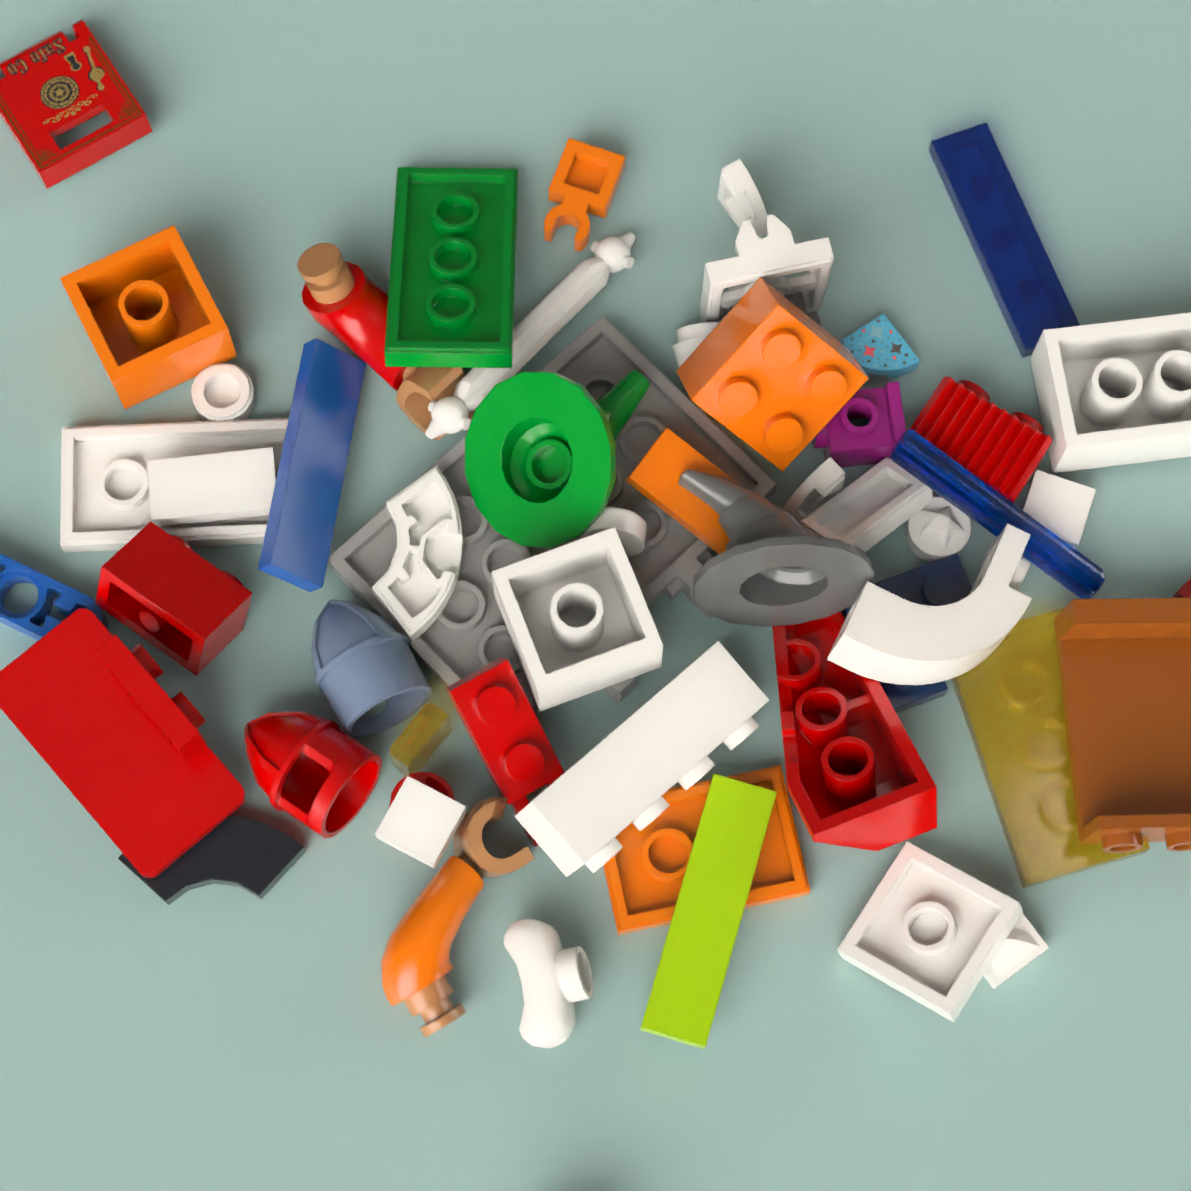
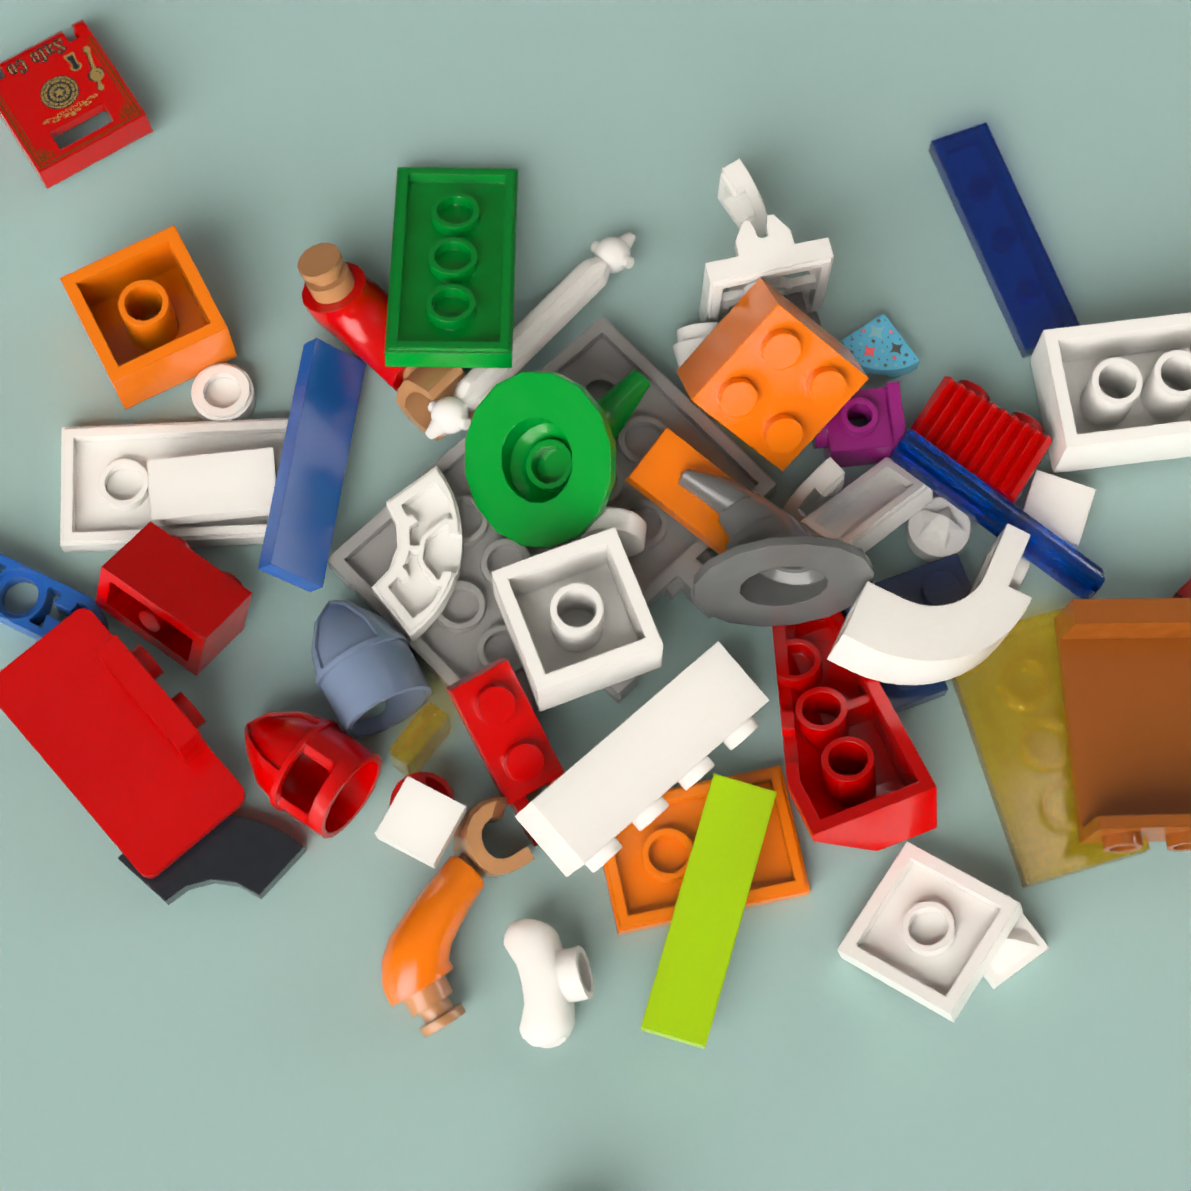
orange plate [544,138,626,252] -> none

